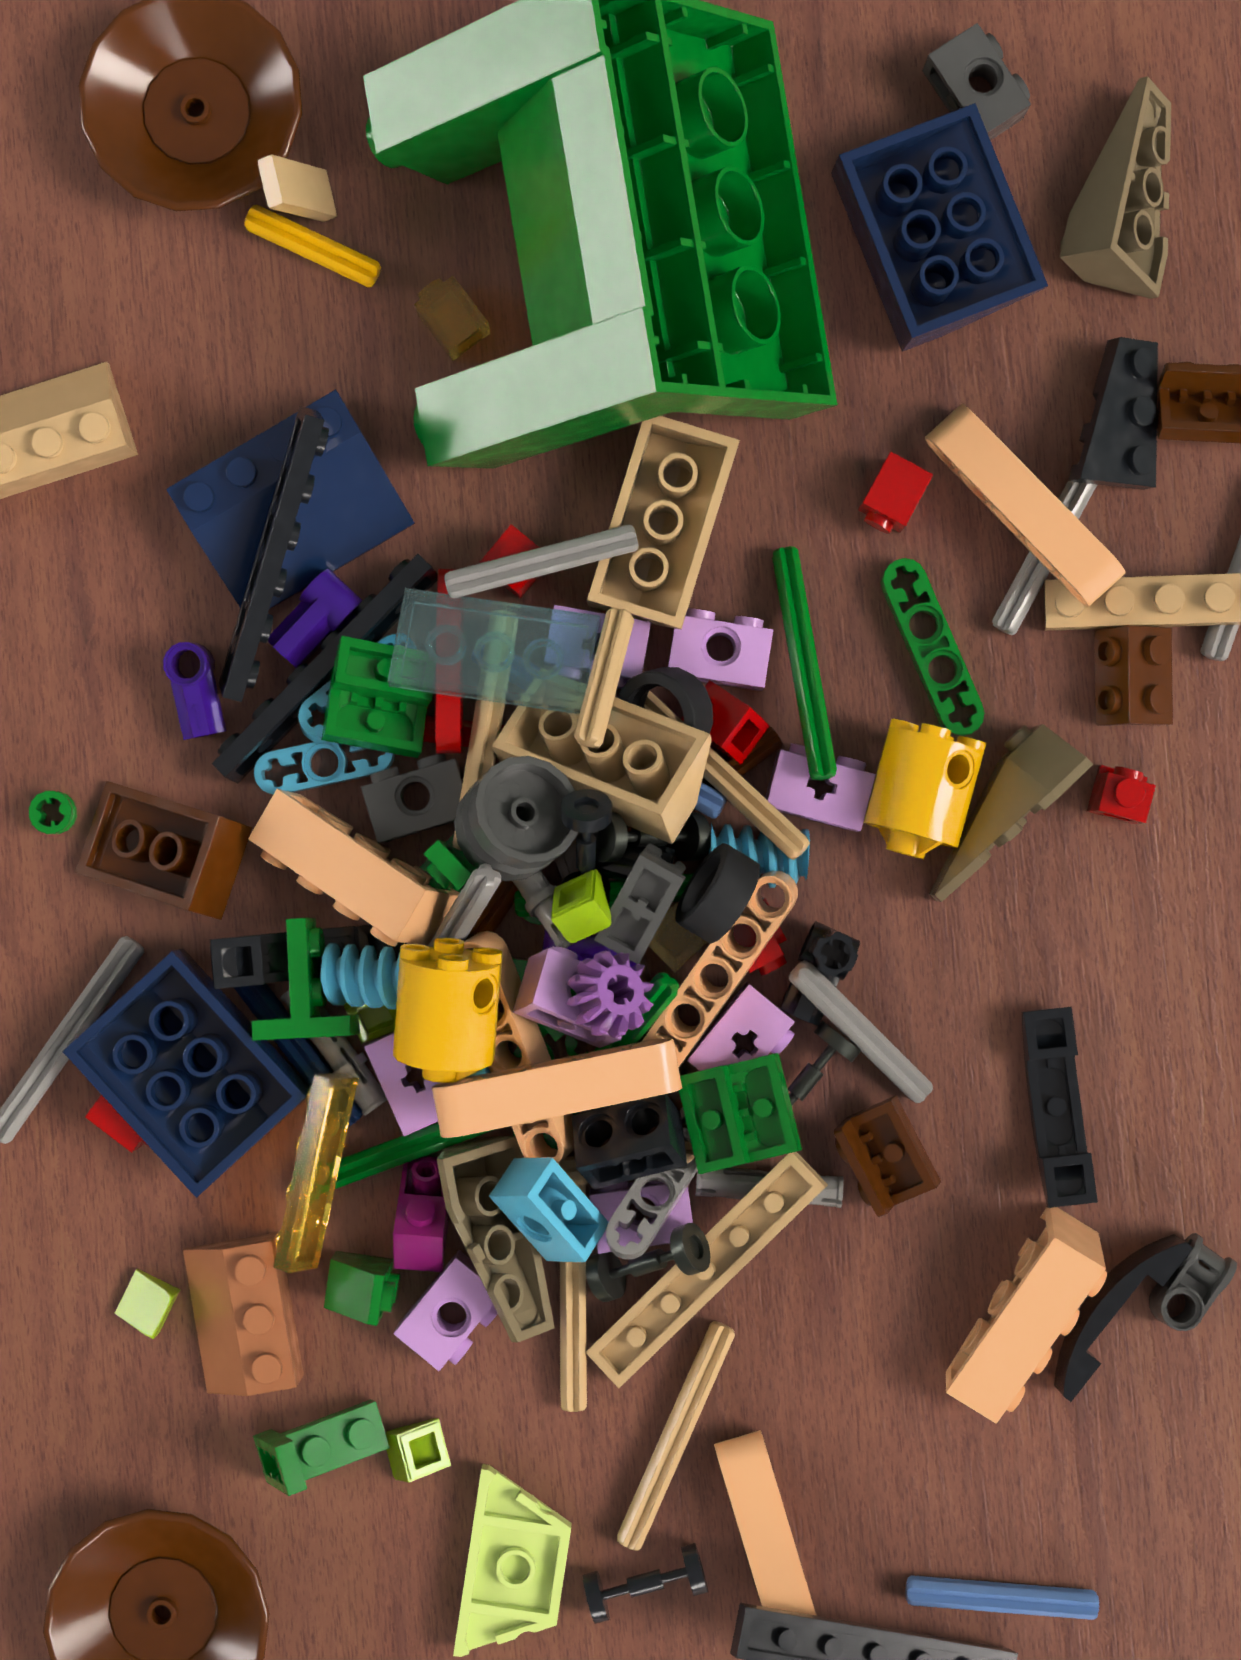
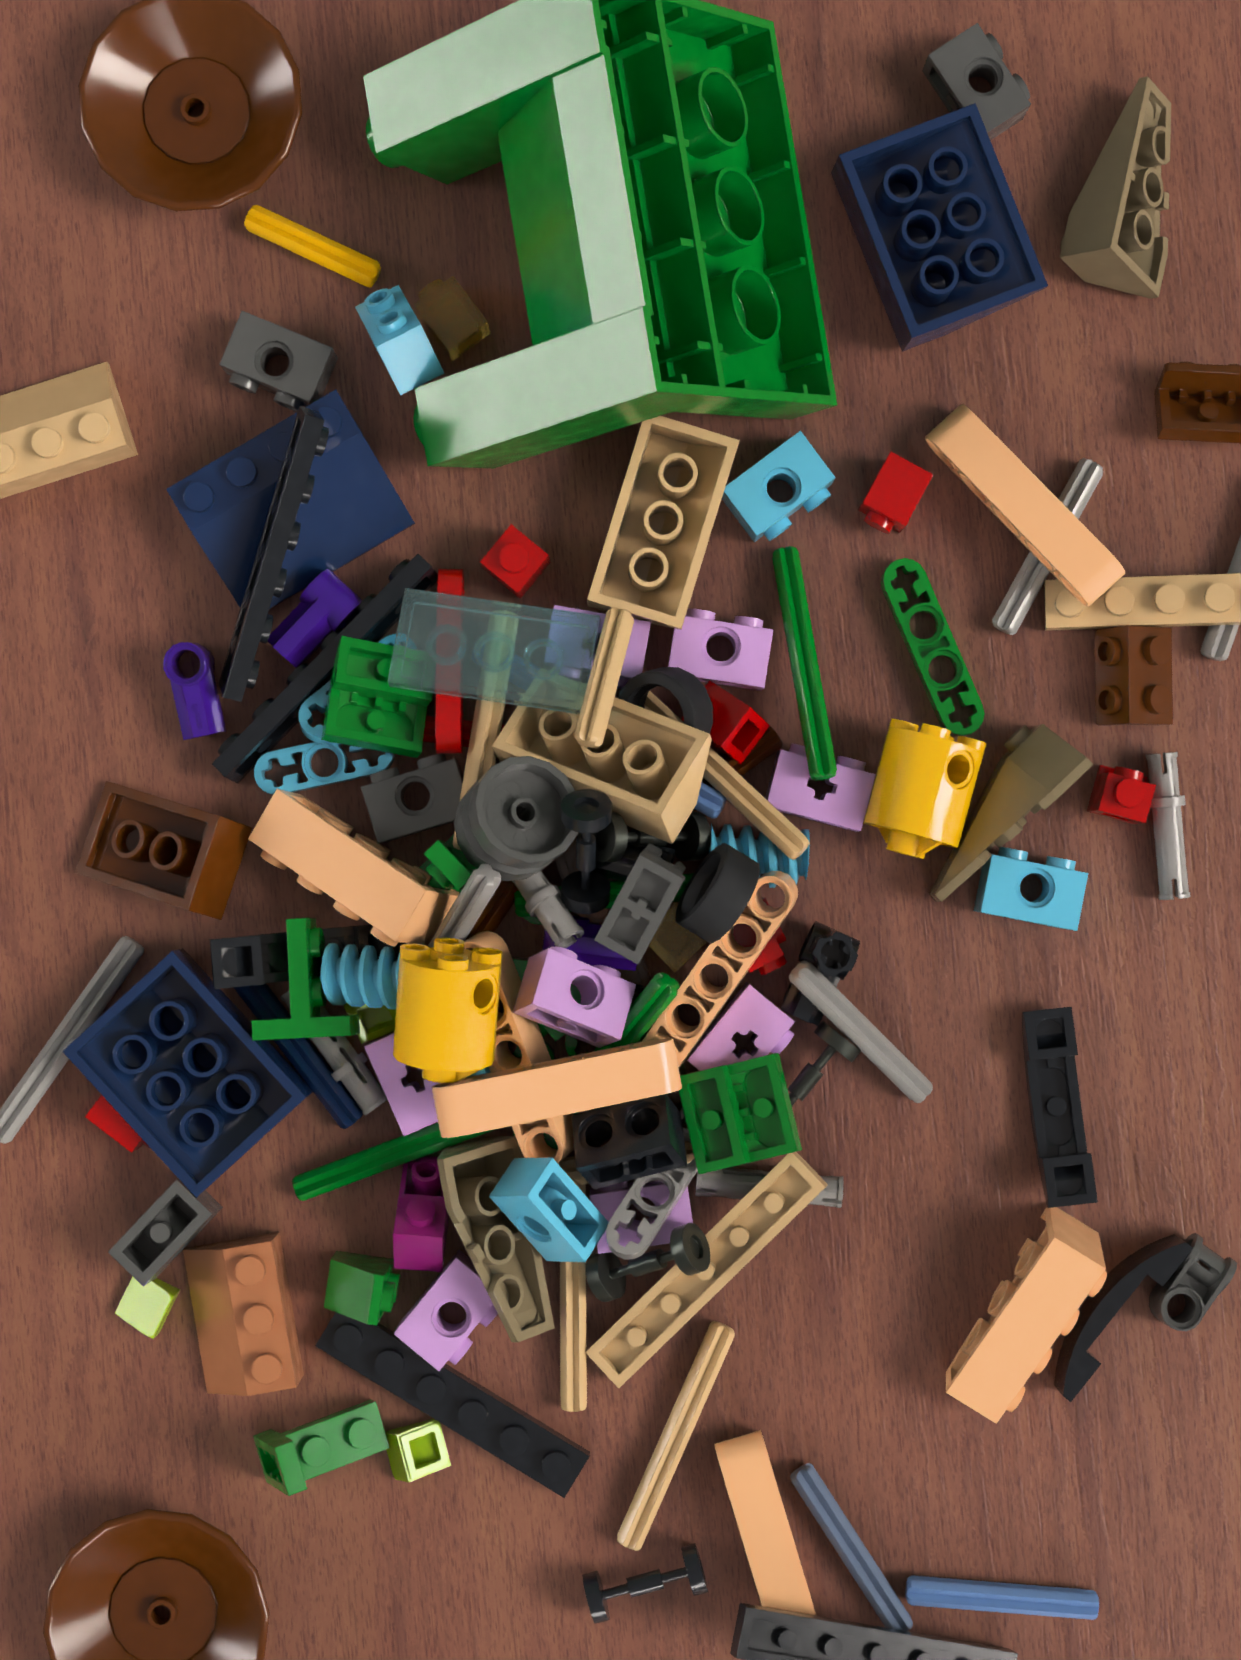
green bush [29,791,77,834] -> none
tan tile [258,154,337,222] -> none
clear yellow plate [273,1073,358,1273] -> none
light grey axle [444,525,639,599] -> none
yellowish green wing [453,1464,572,1657] -> none
lime slope [551,869,612,943] -> none
medium lavender gear [566,951,654,1038] -> none
reddish brown bracket [834,1095,941,1217] -> none
black wing [1068,337,1158,490] -> none
none -> dark grey brick [108,1179,223,1286]
none -> dark grey brick [219,311,338,412]
none -> black plate [315,1312,590,1498]
none -> medium azure brick [355,285,444,396]
none -> medium azure brick [722,430,836,542]
none -> sand blue axle [790,1463,913,1631]
none -> medium azure brick [974,847,1088,931]
none -> light grey pin [1145,752,1191,900]

